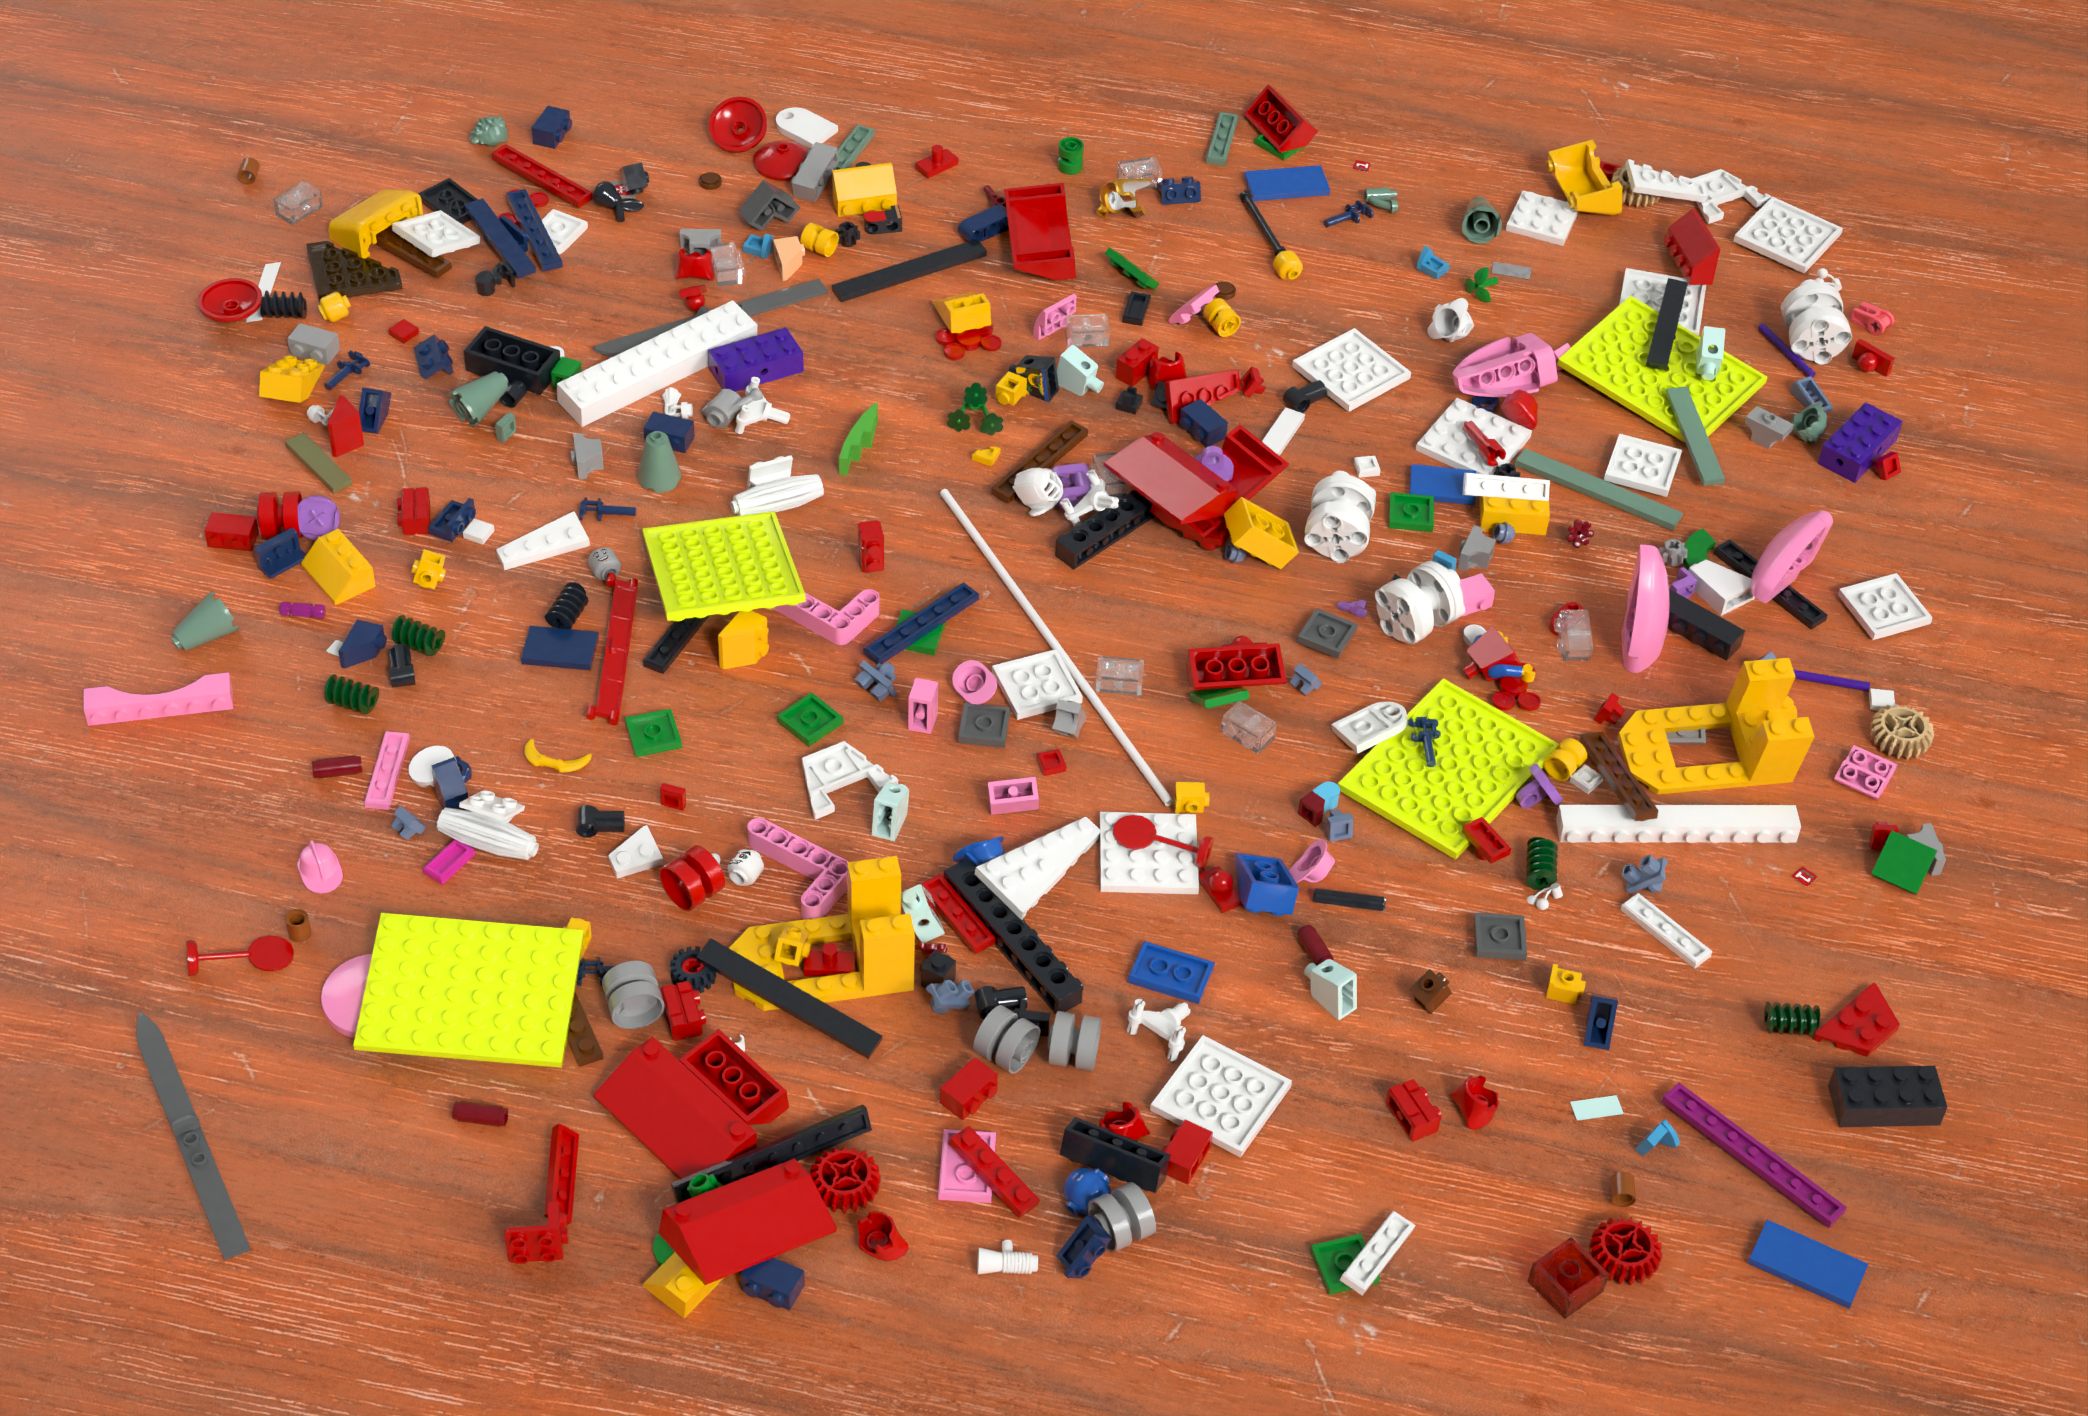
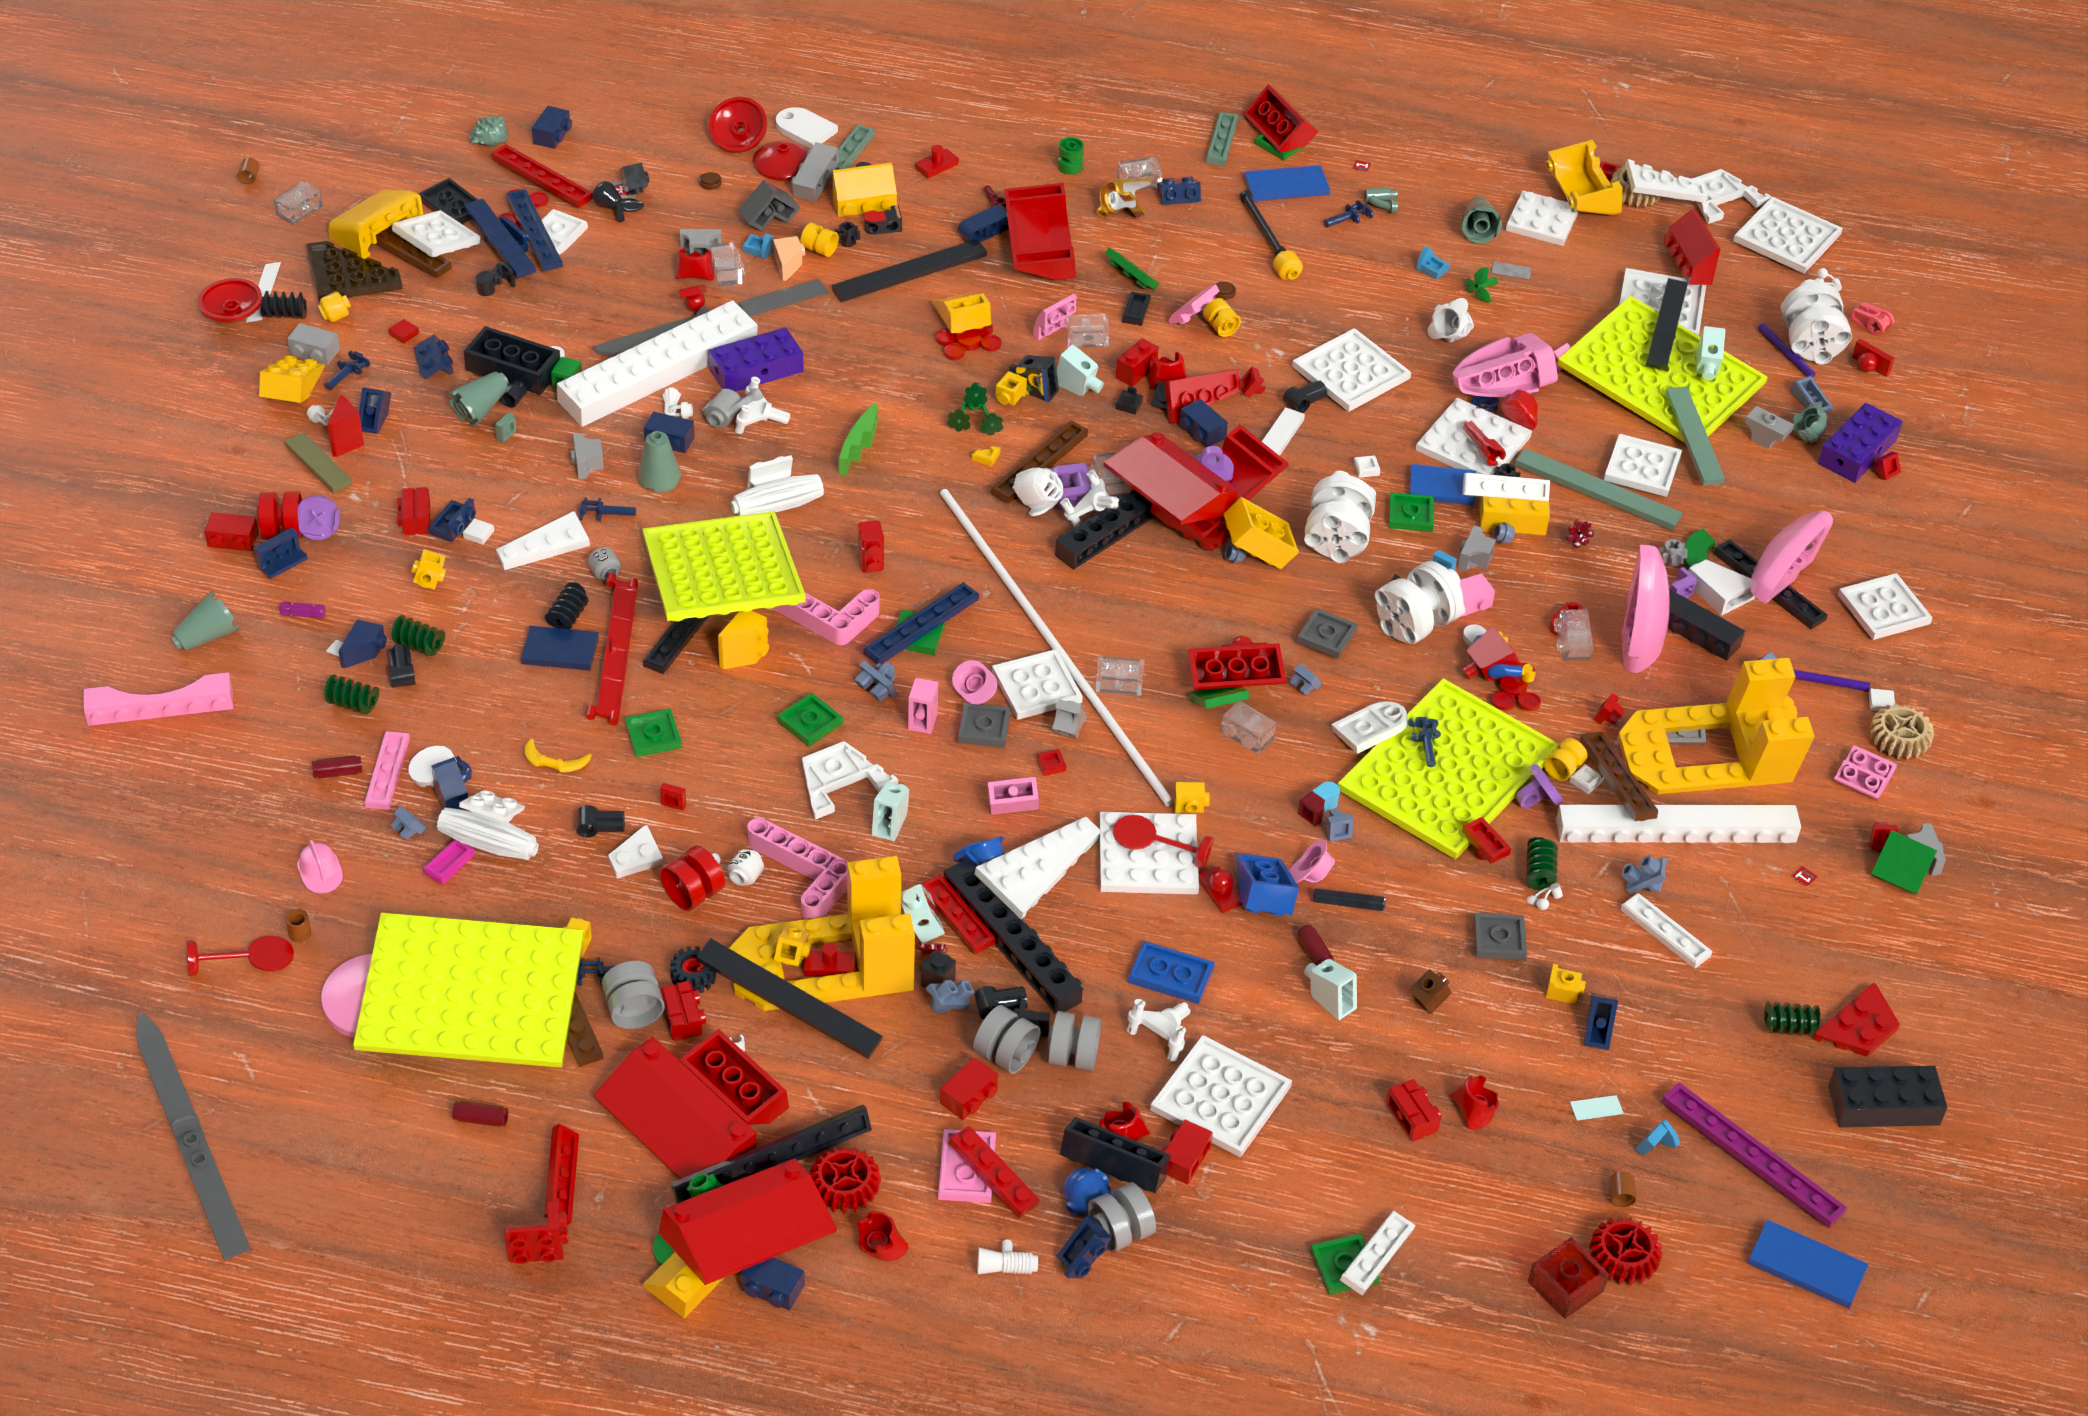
yellow slope [301,529,376,605] -> none
medium lavender piece [1337,600,1368,618] -> none

